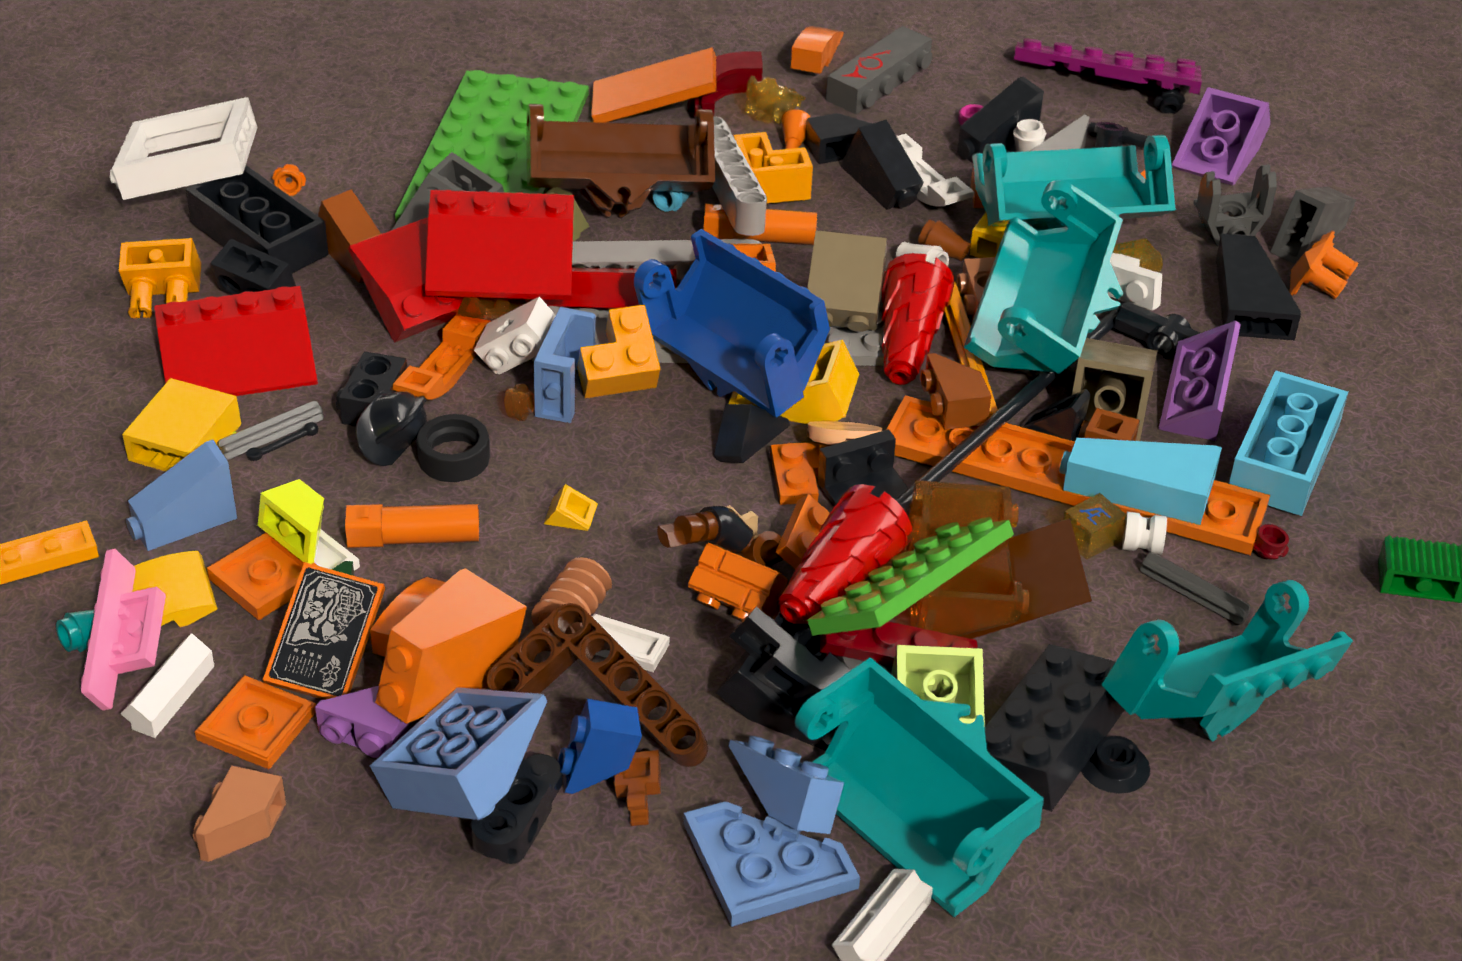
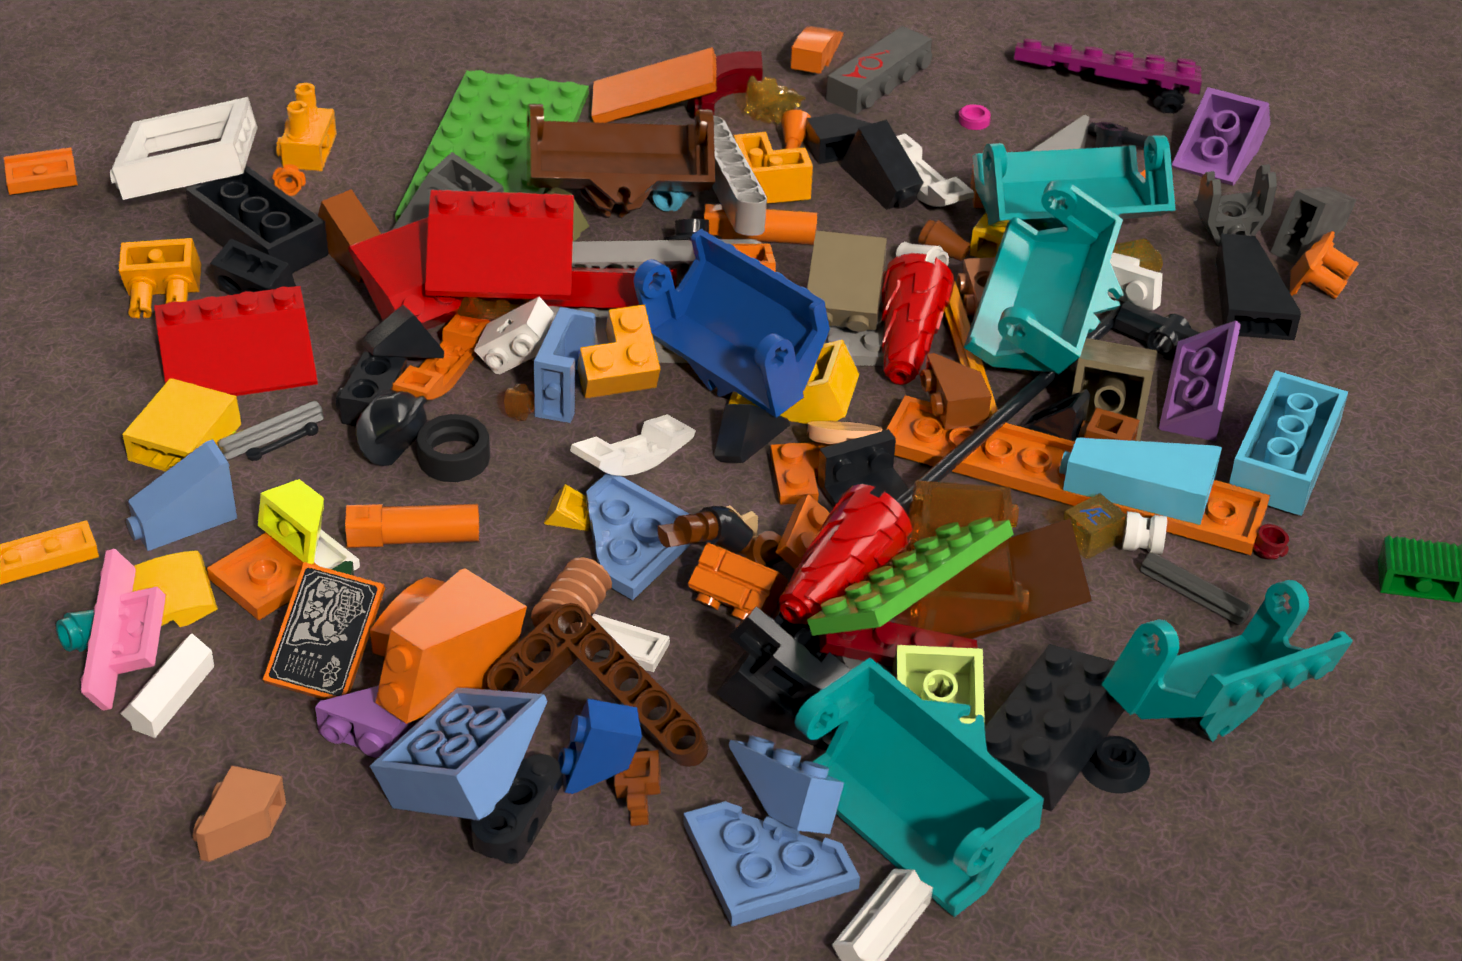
orange tile [195,675,316,769] -> none
black slope [957,76,1044,164] -> none
white cone [1013,119,1046,152] -> none
none -> orange plate [4,147,78,195]
none -> light orange brick [277,83,337,171]
none -> black slope [363,305,444,358]
none -> white slope [570,414,696,476]
none -> medium blue plate [586,473,691,600]
none -> black piece [663,219,722,240]

